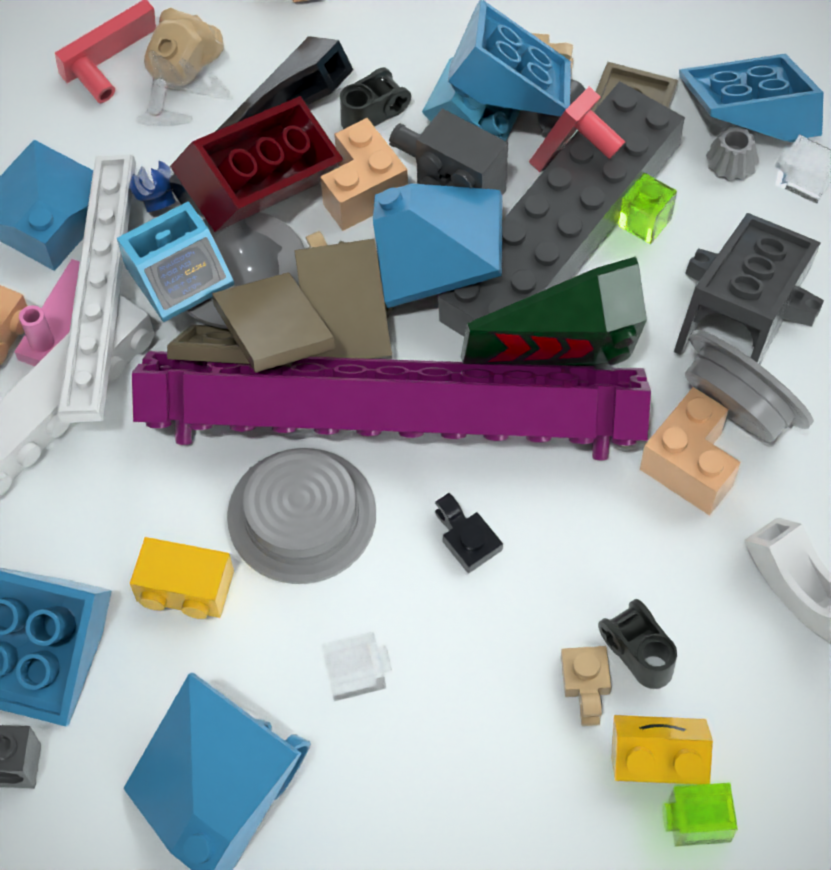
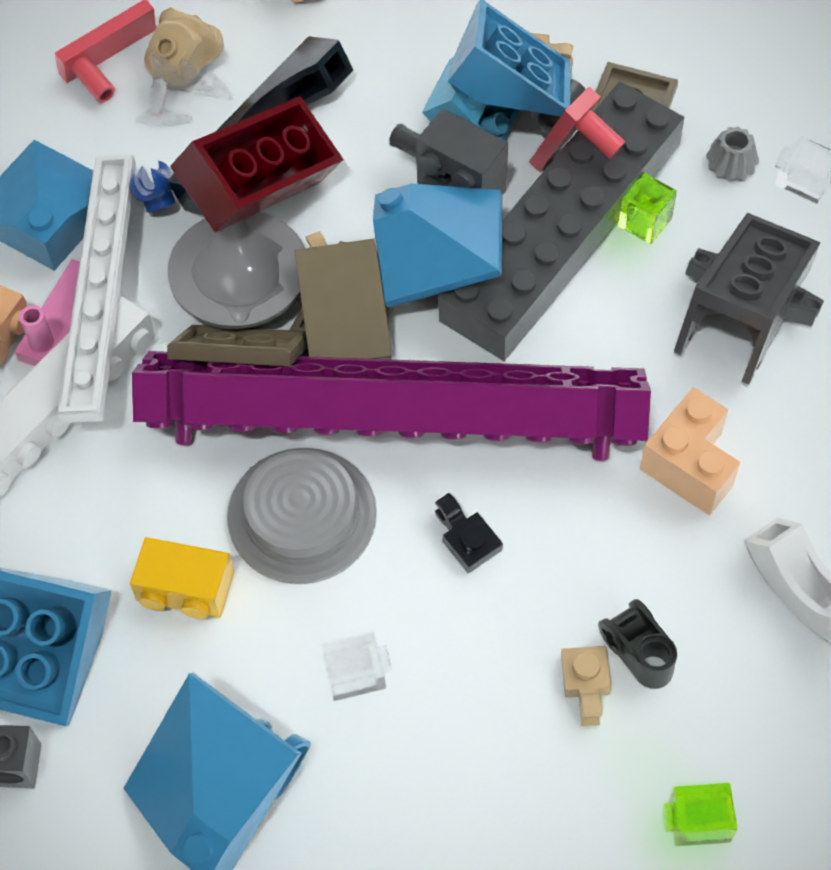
medium azure slope [117,201,235,323] -> none
dark tan tile [212,272,335,372] -> none
light nougat brick [320,118,408,231] -> none
pearl dark grey piece [340,67,412,129] -> none
dark green wedge [460,256,647,366] -> none
yellow brick [611,715,713,785] -> none
dark azure slope [679,53,824,143] -> none
light grey piece [685,330,814,442] -> none

